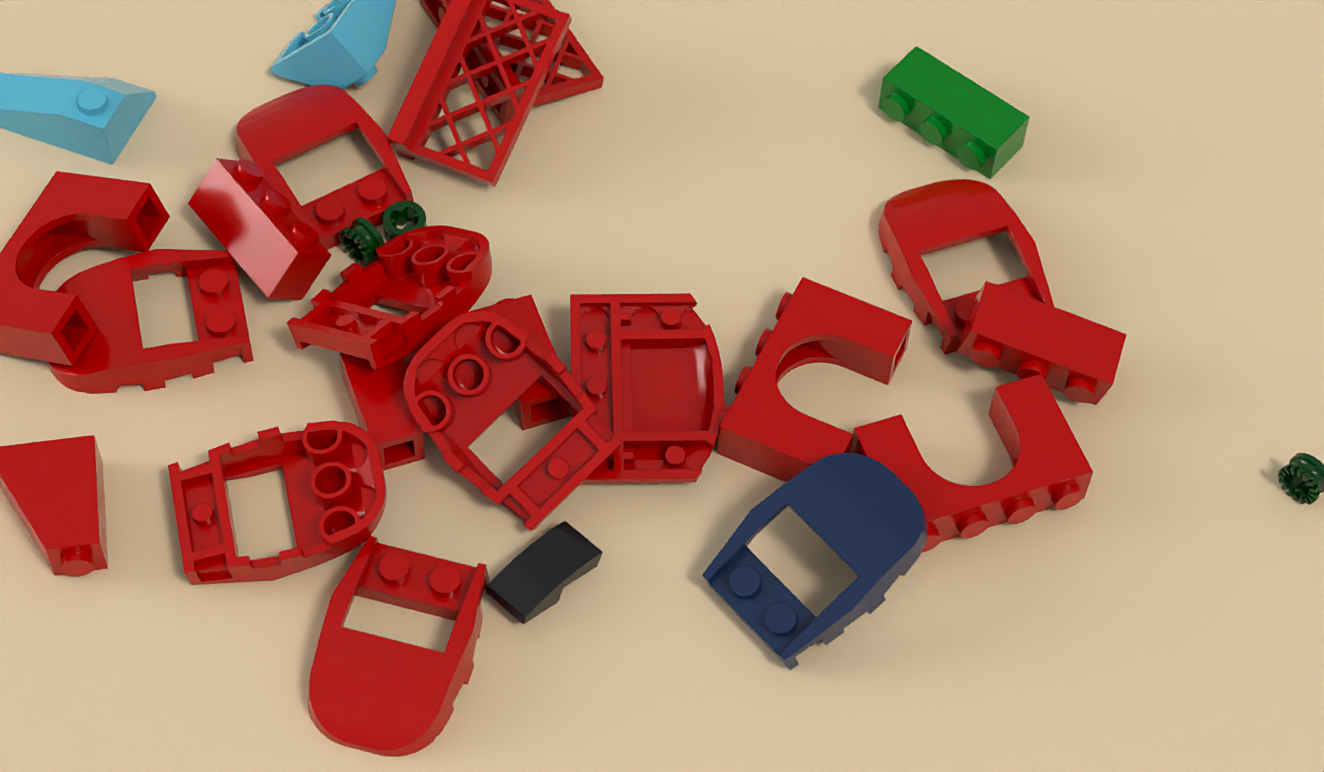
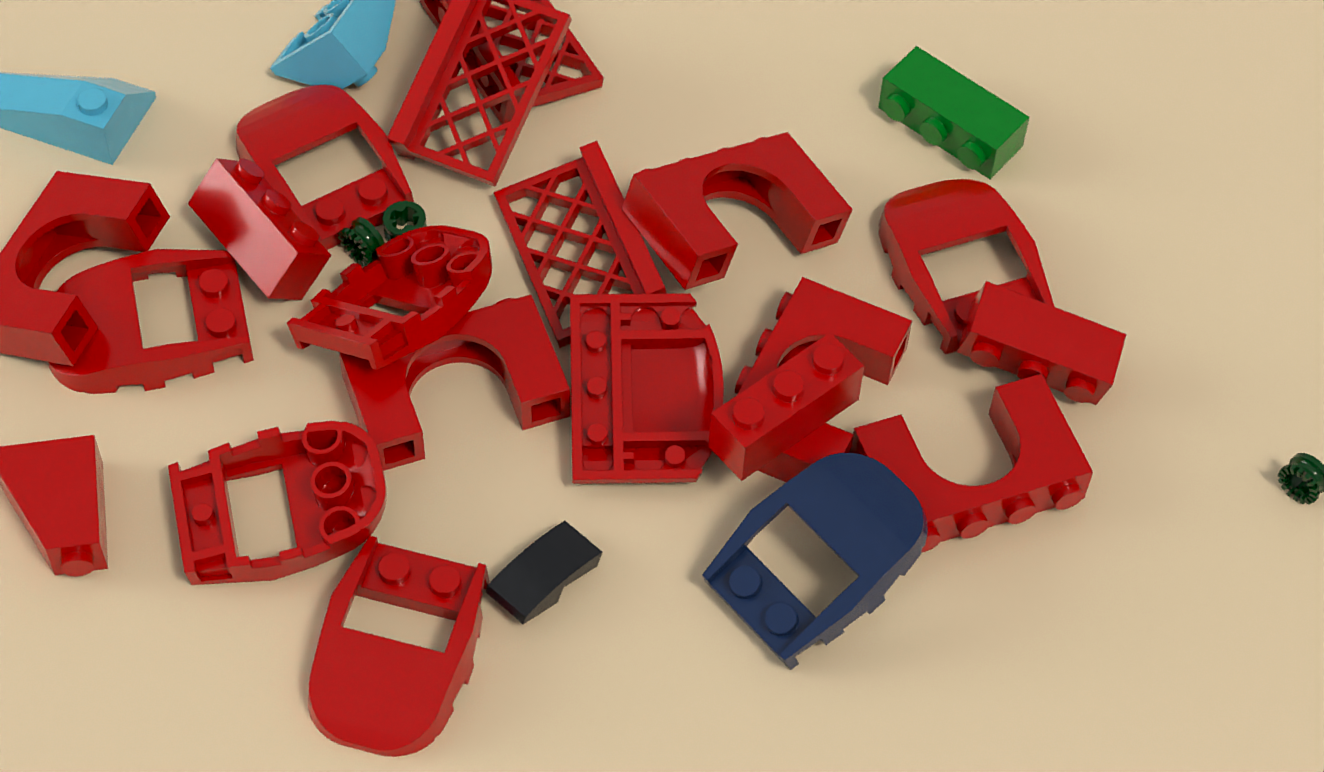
red slope [404,311,622,531] -> none
none -> red fence [494,141,667,348]
none -> red arch [621,132,853,290]
none -> red brick [708,332,864,481]

